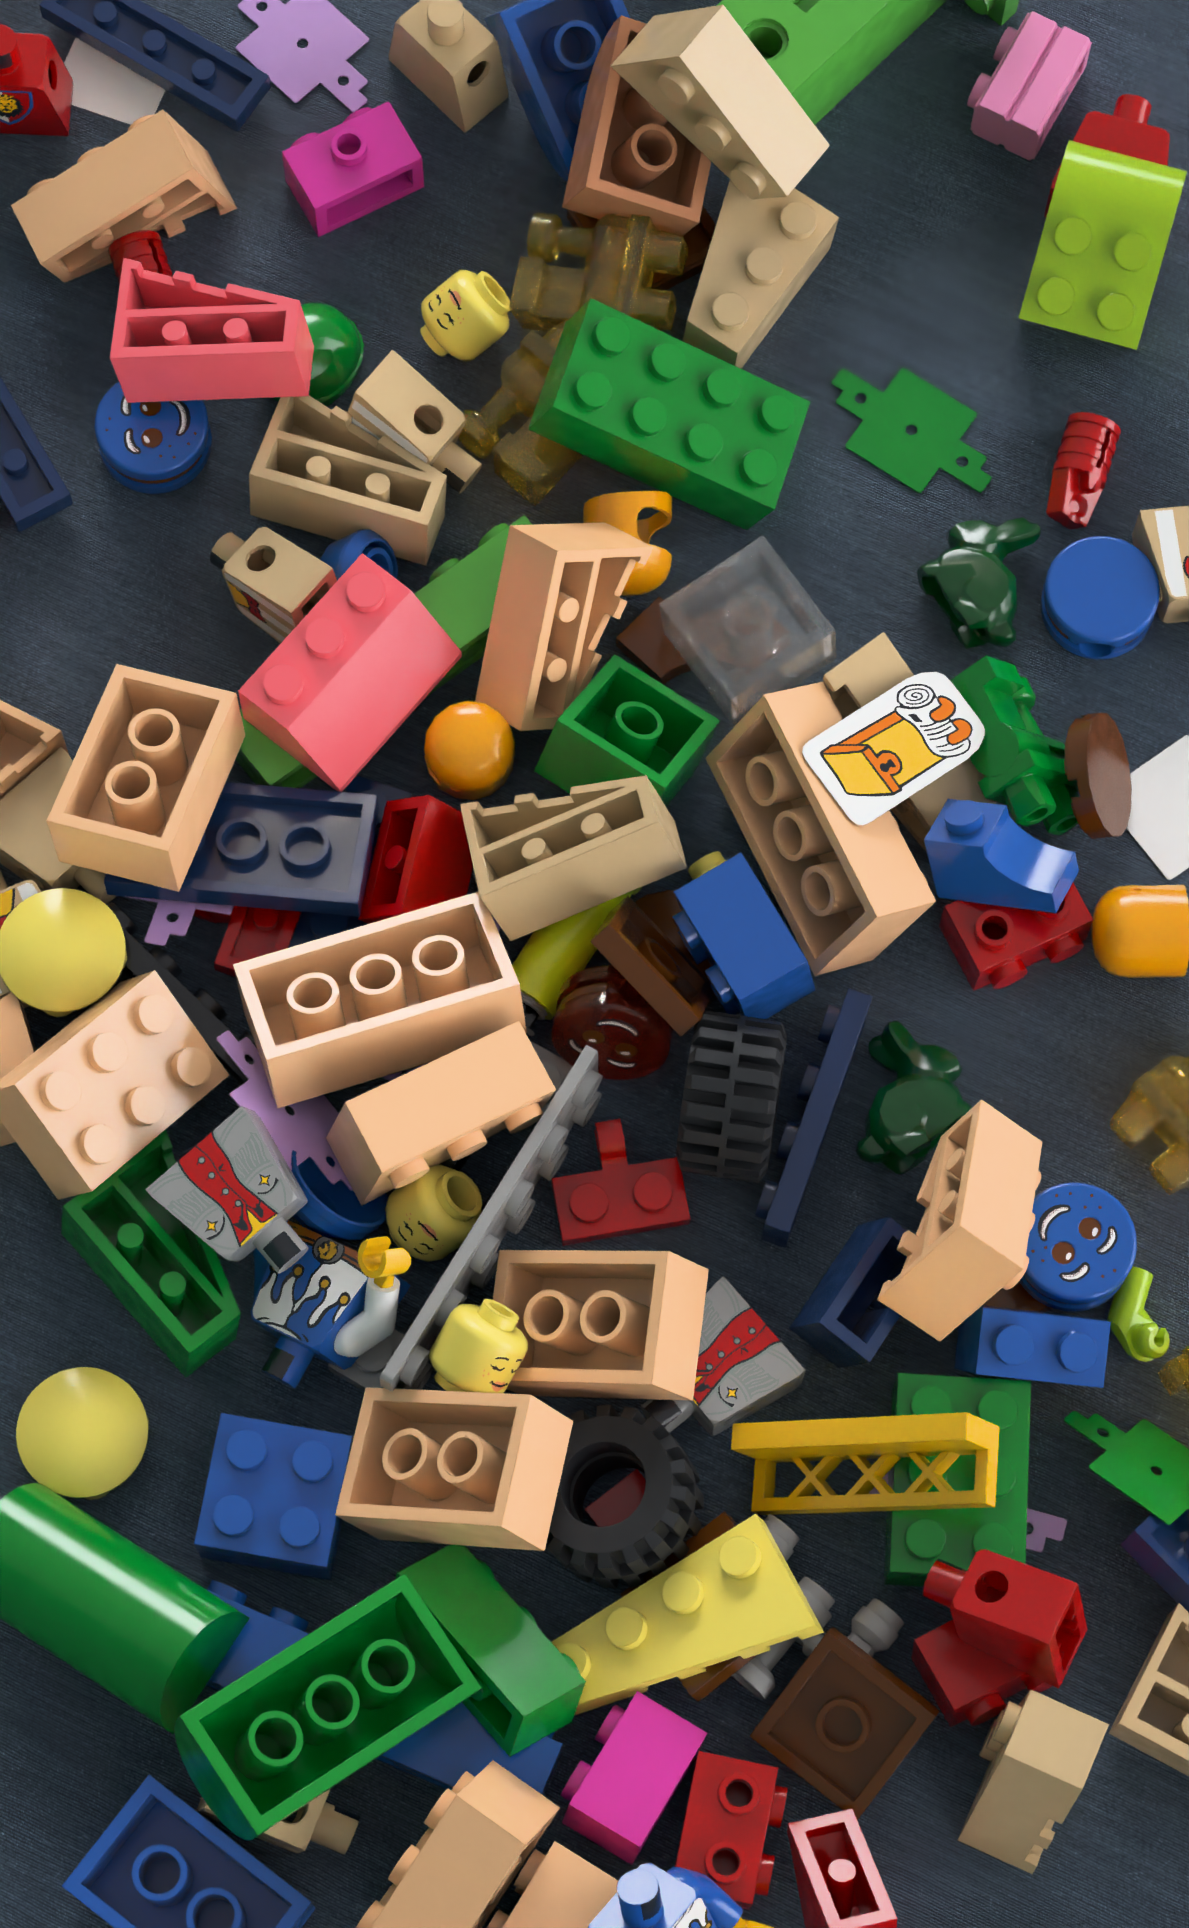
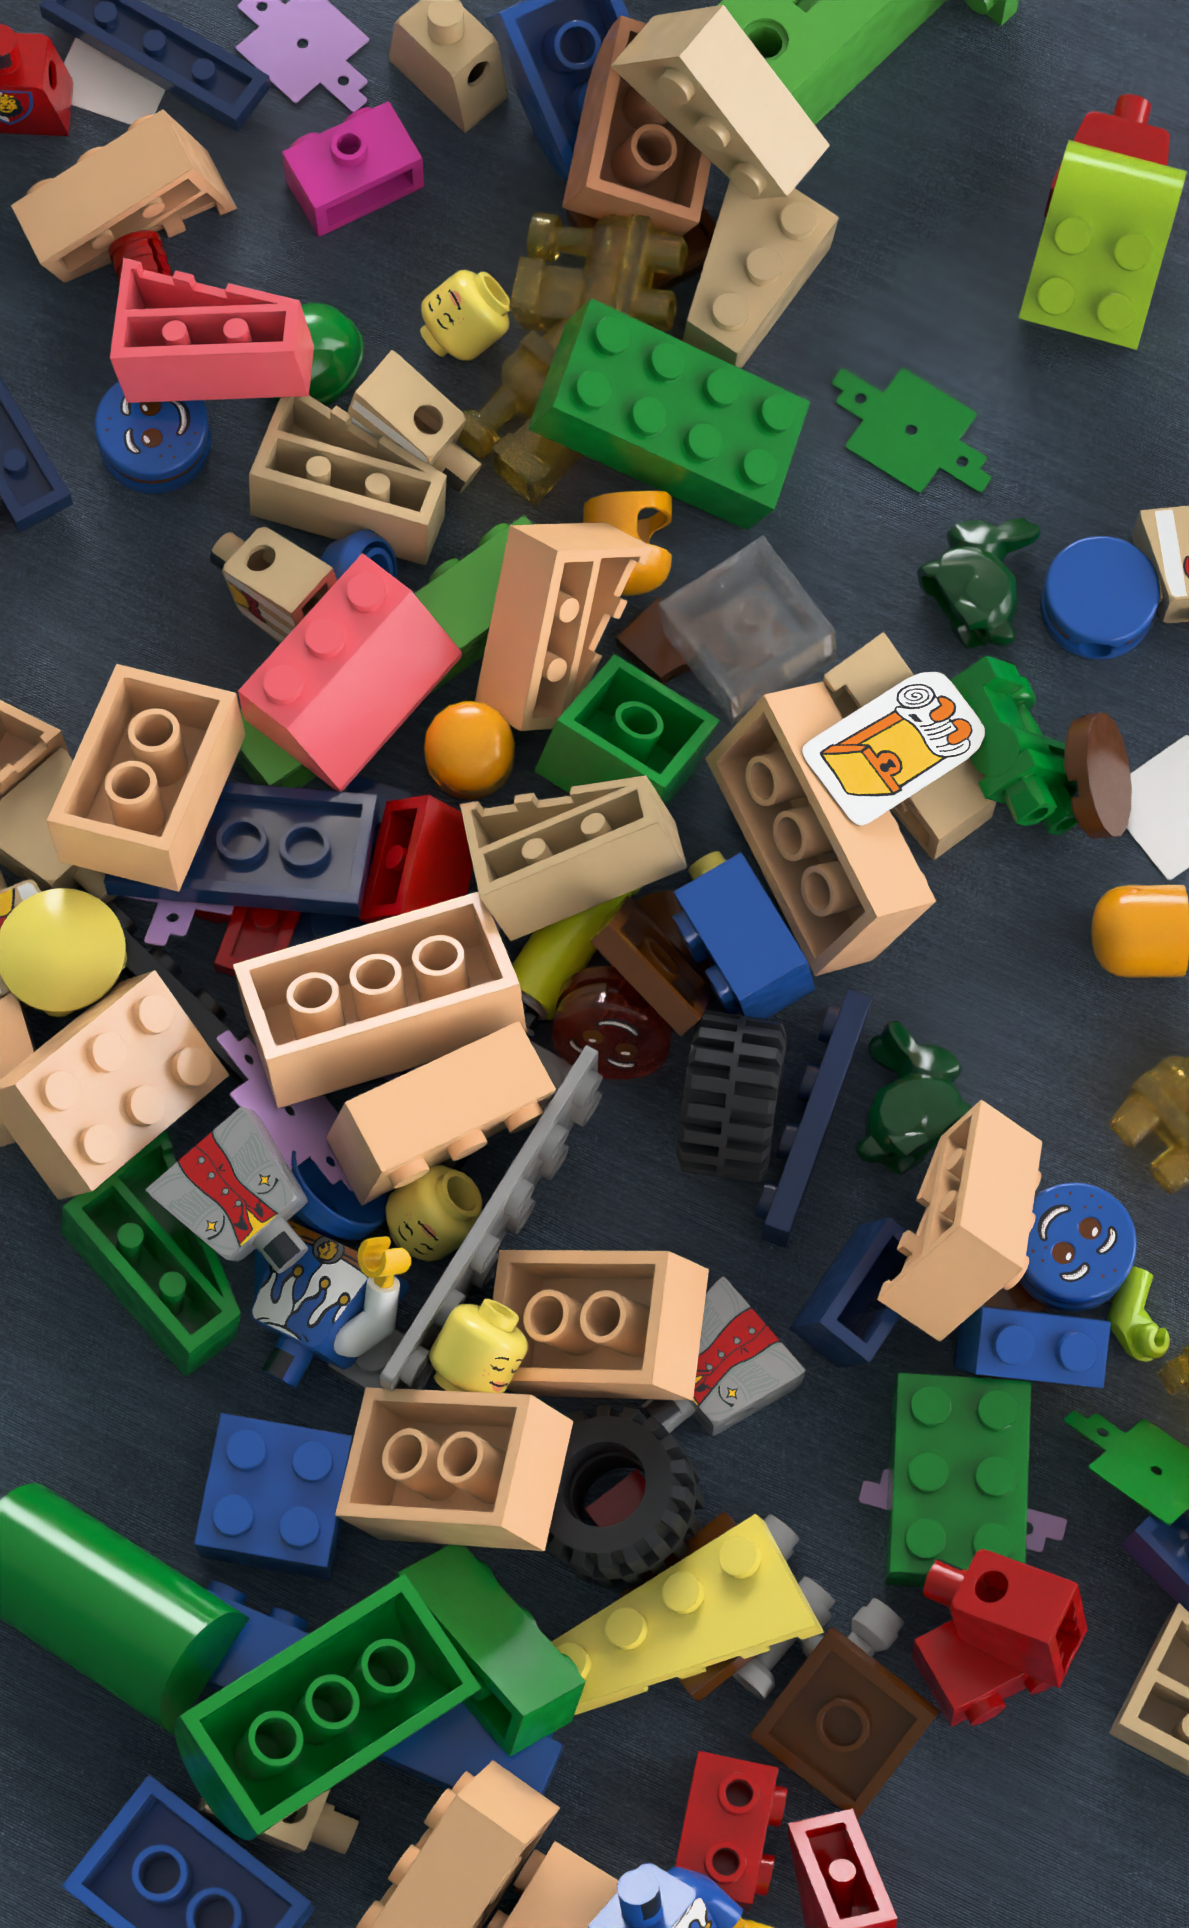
light yellow dish [16,1367,149,1500] -> none
red plate [551,1119,691,1246] -> none
dark pink brick [560,1691,707,1865] -> none
yellow fence [731,1412,1000,1515] -> none
blue arch [924,799,1079,913] -> none
red brick [939,883,1093,991] -> none
tan wedge [957,1690,1109,1874] -> none
bright pink brick [967,11,1092,161] -> none
red hinge [1046,412,1121,530] -> none

